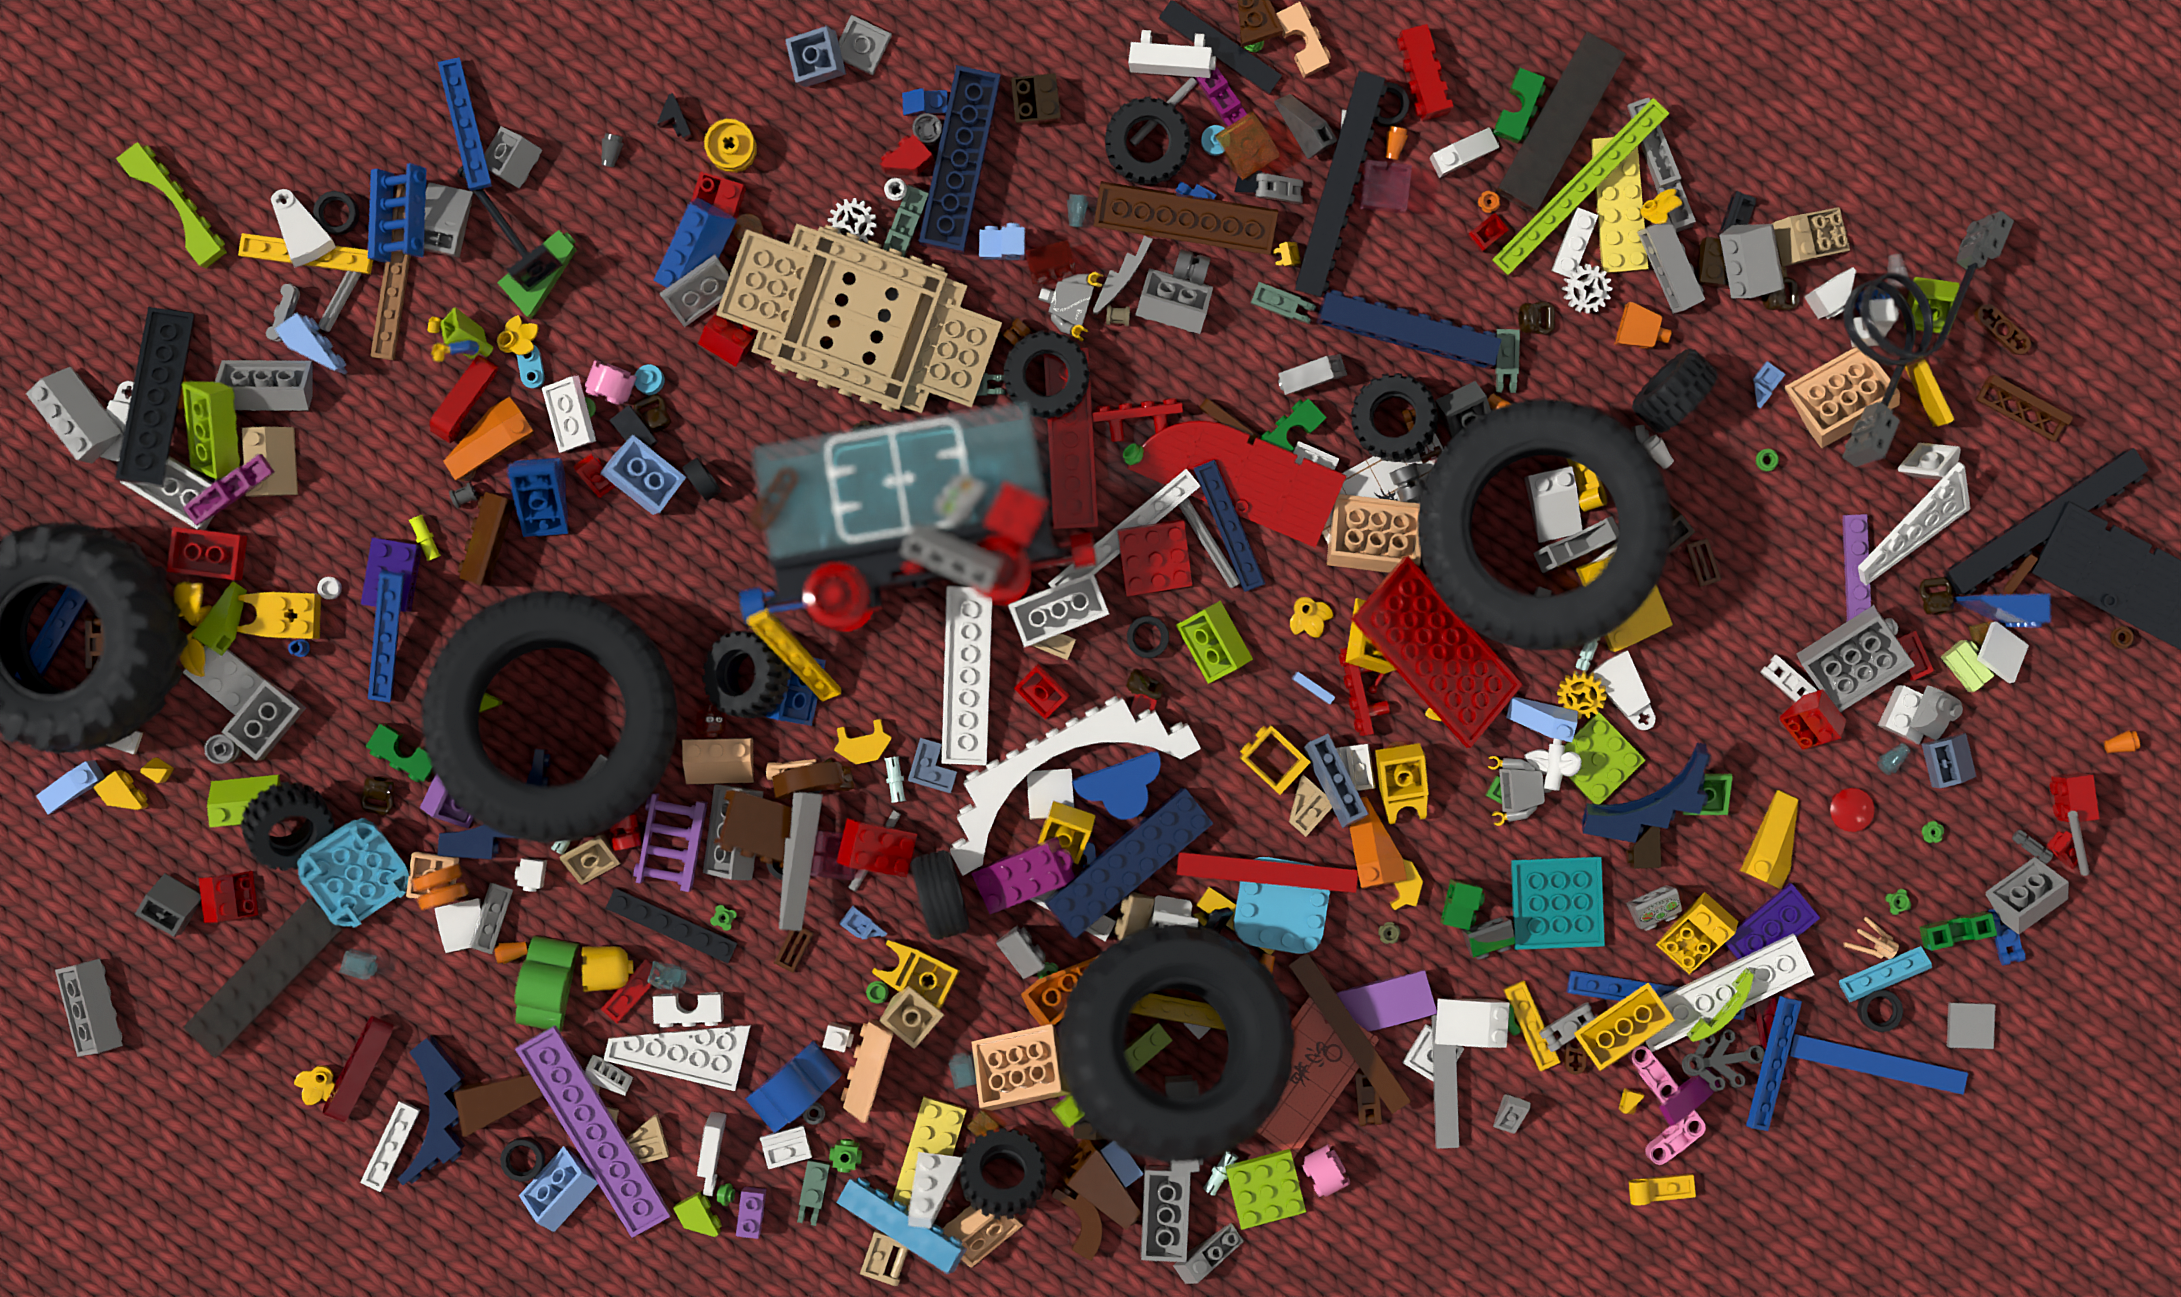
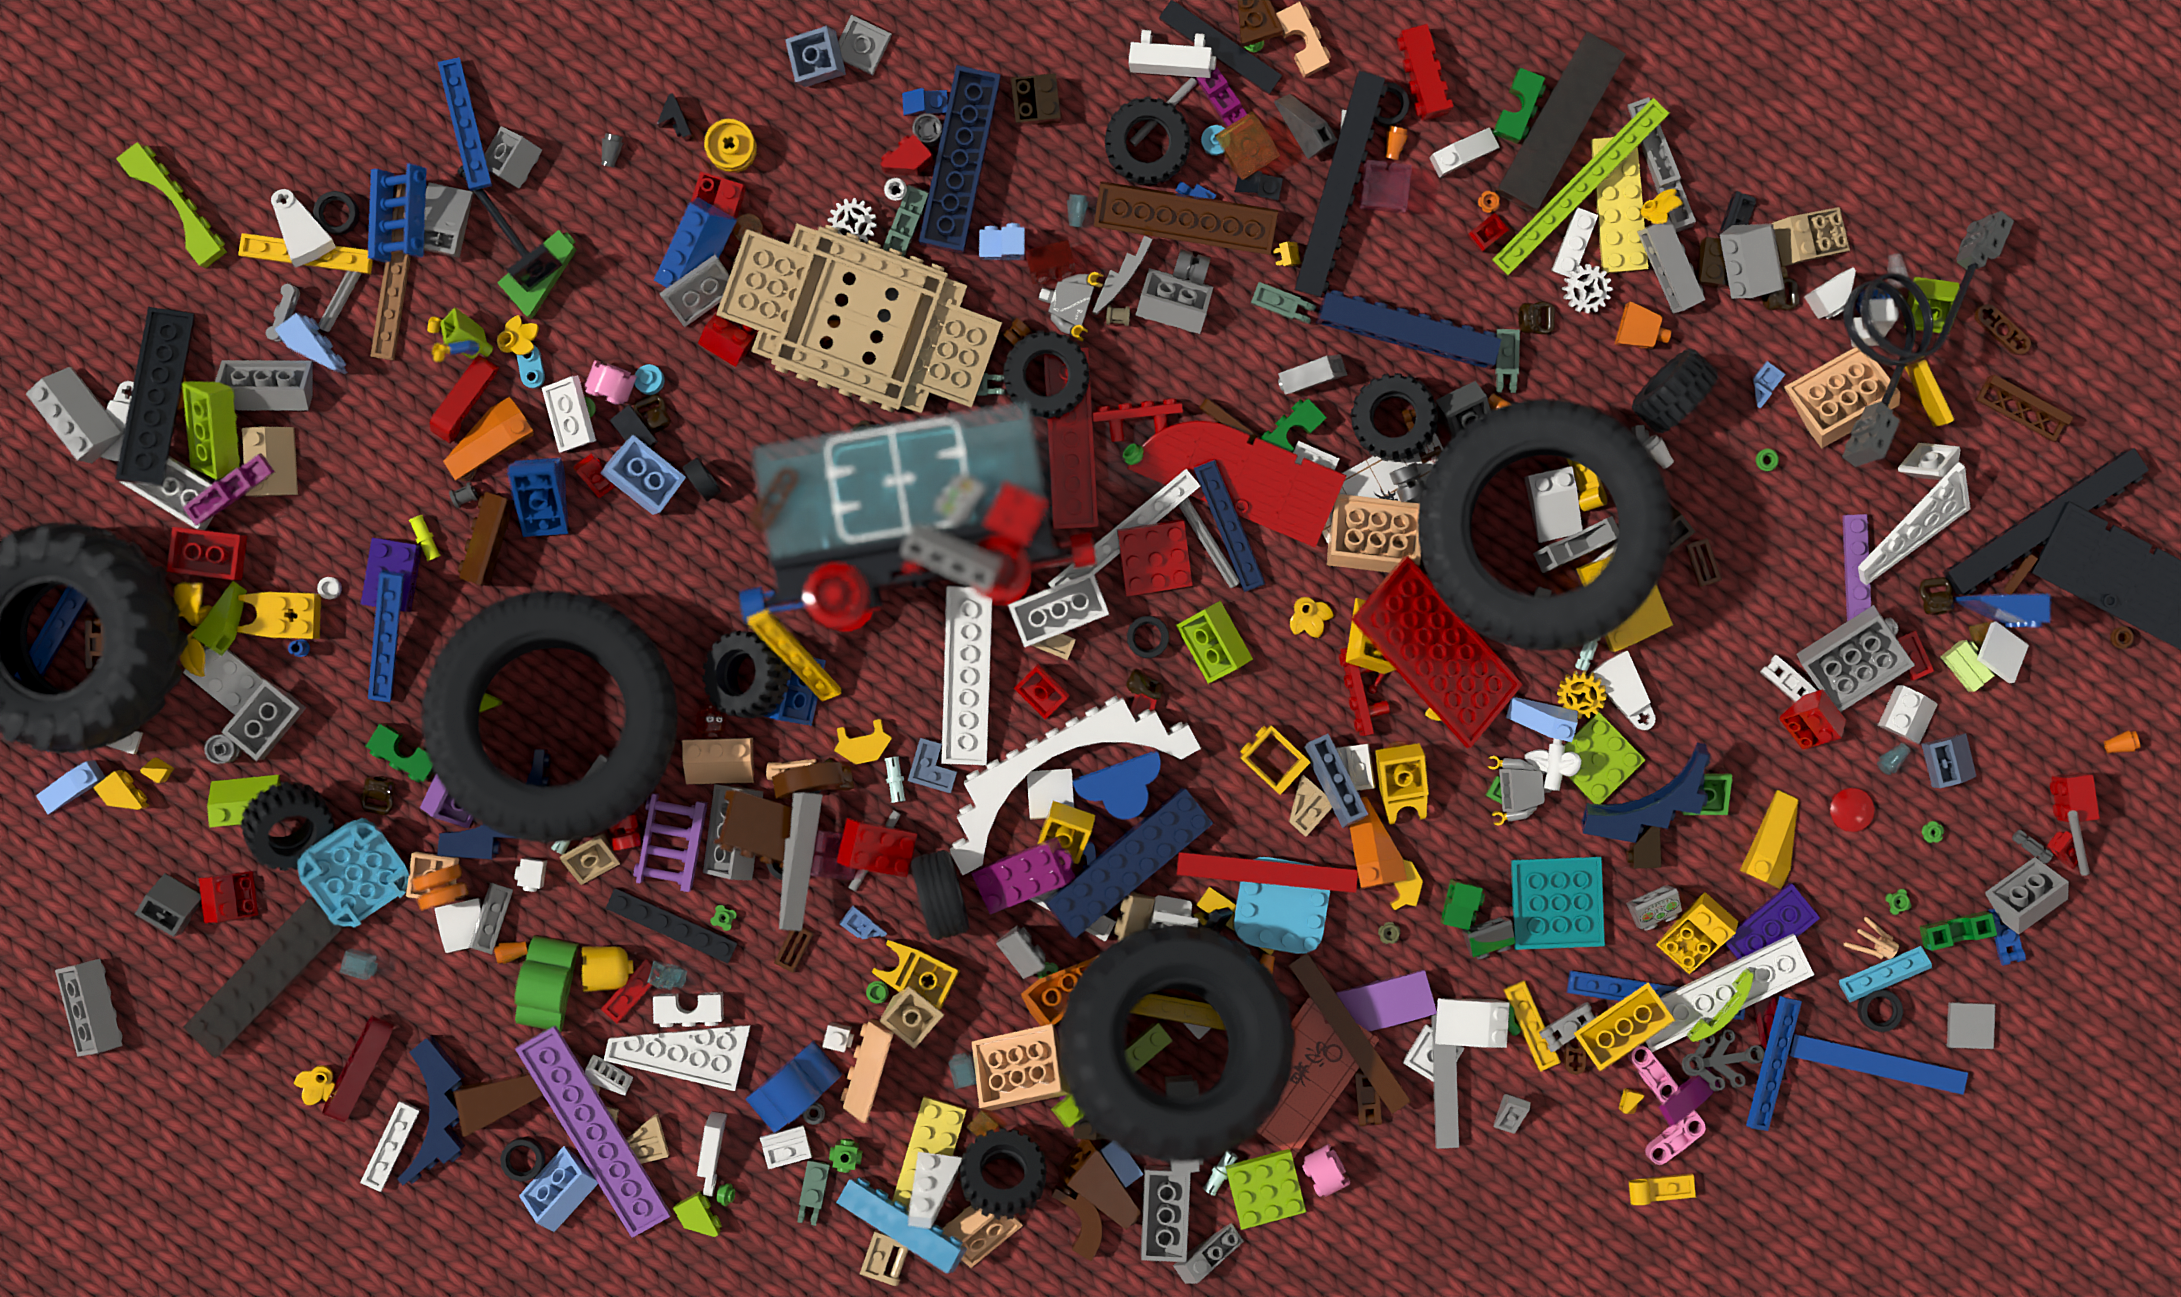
medium lavender brick [736,1186,766,1239] -> none
light grey plate [1256,174,1304,204] -> none
light blue tile [1292,672,1335,704] -> none
light grey slope [1910,685,1963,740] -> none

